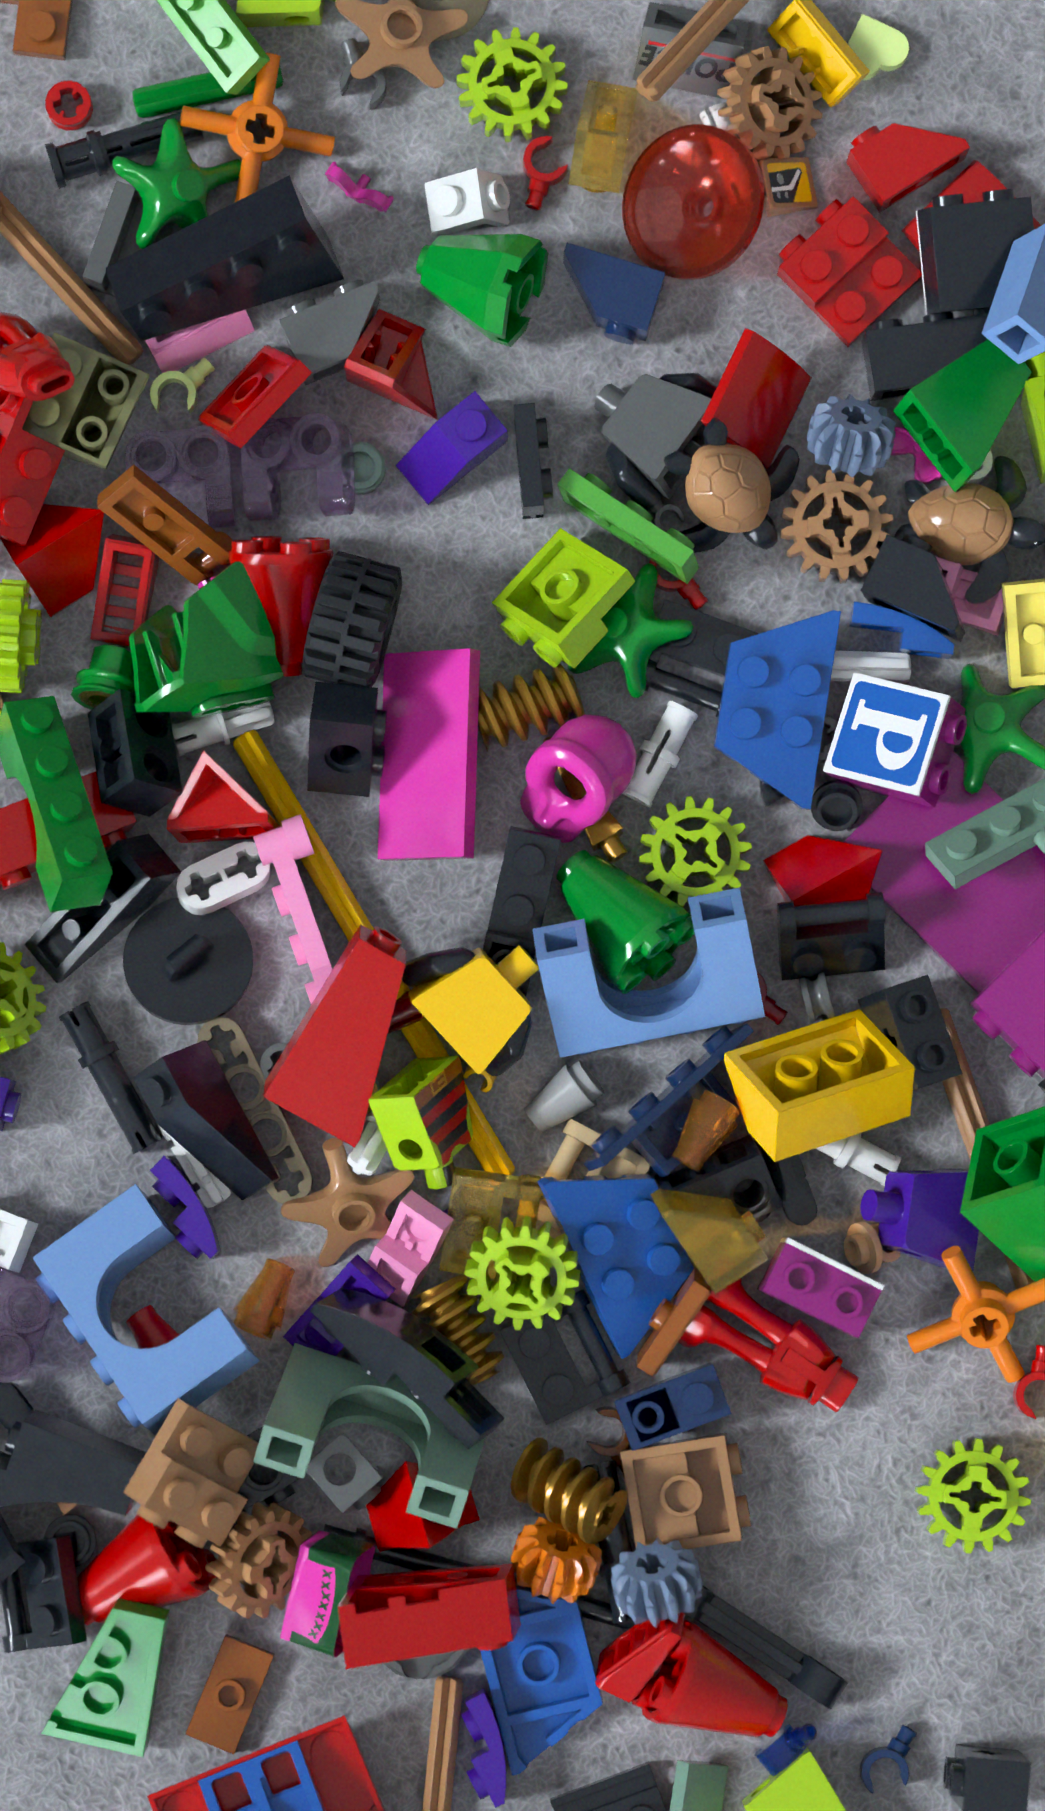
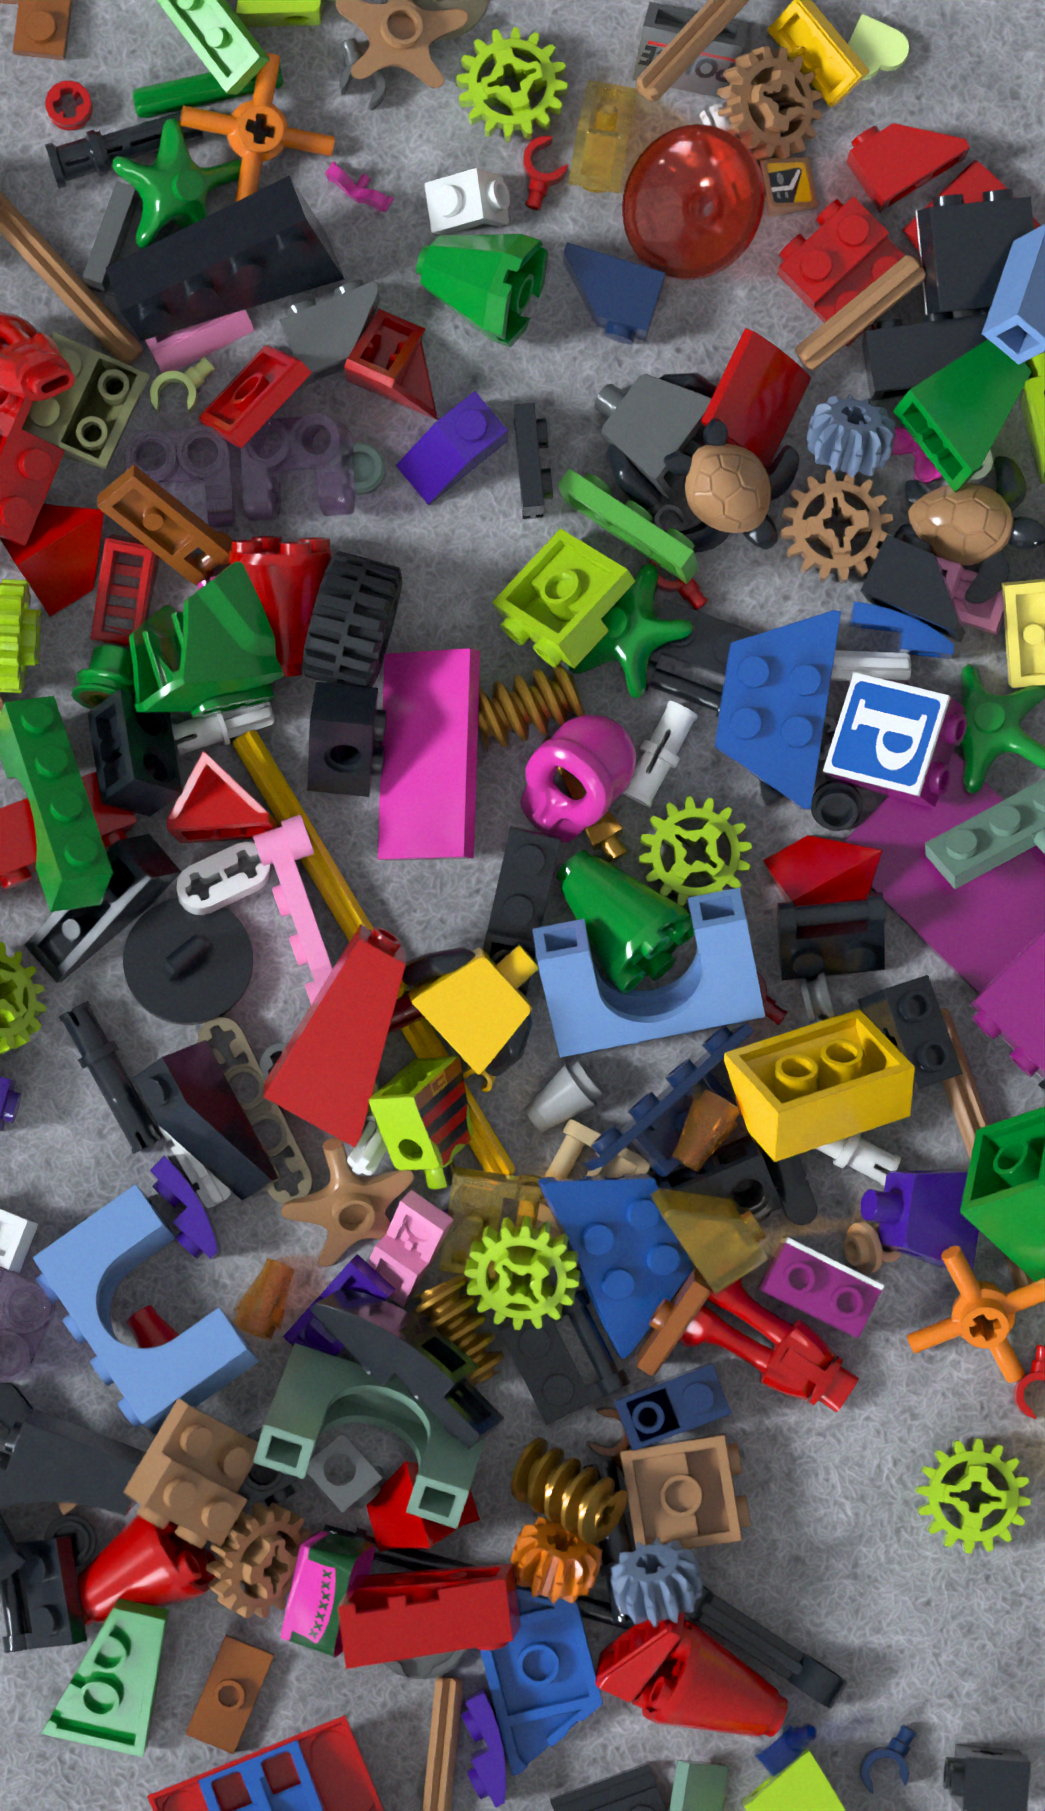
none -> medium nougat axle [795,255,926,370]

